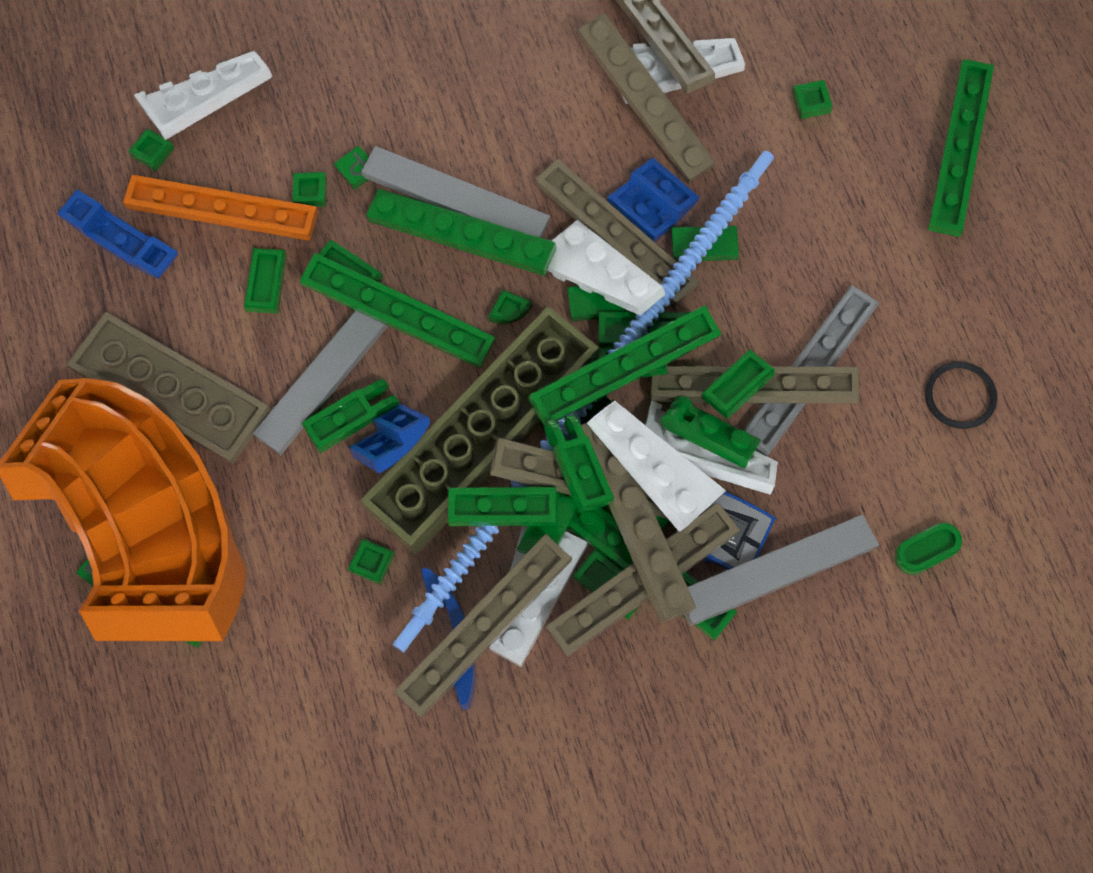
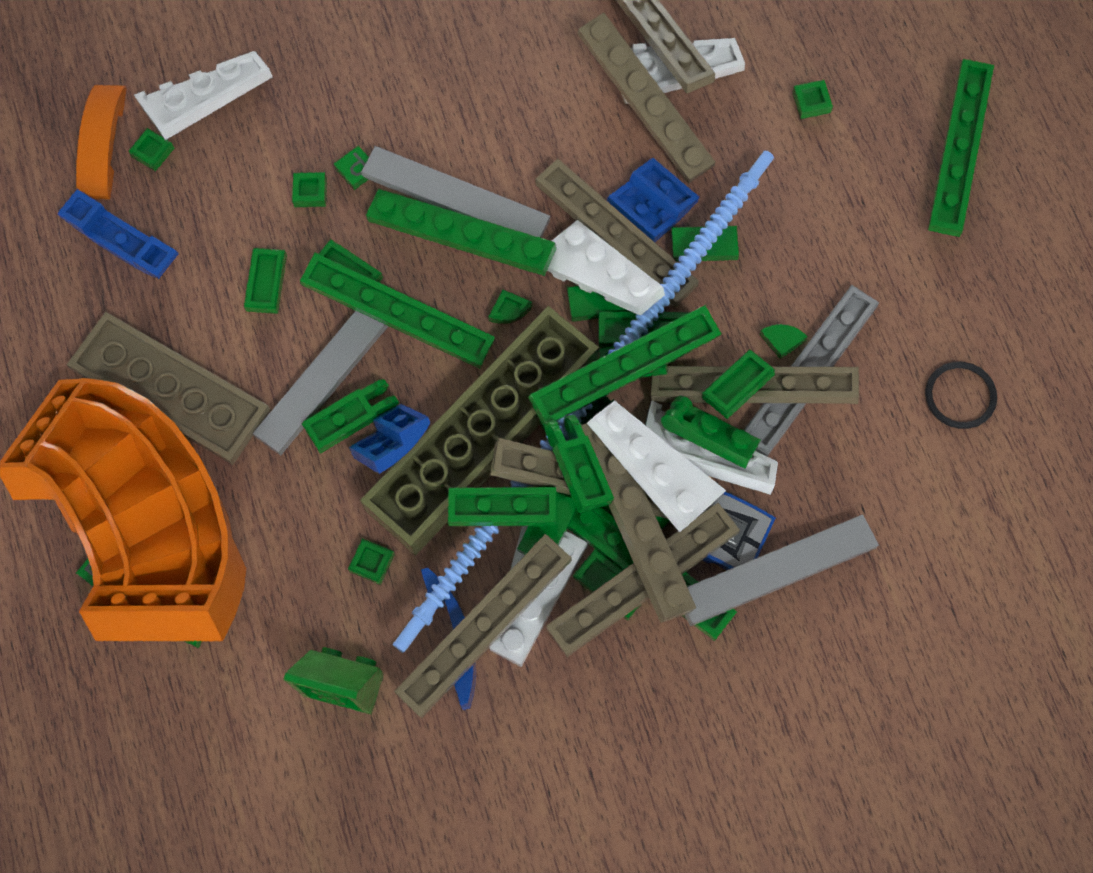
orange plate [123,175,319,241] -> none
green tile [894,523,962,575] -> none
none -> orange slope [76,85,127,199]
none -> green slope [283,647,384,715]
none -> green tile [759,324,808,359]

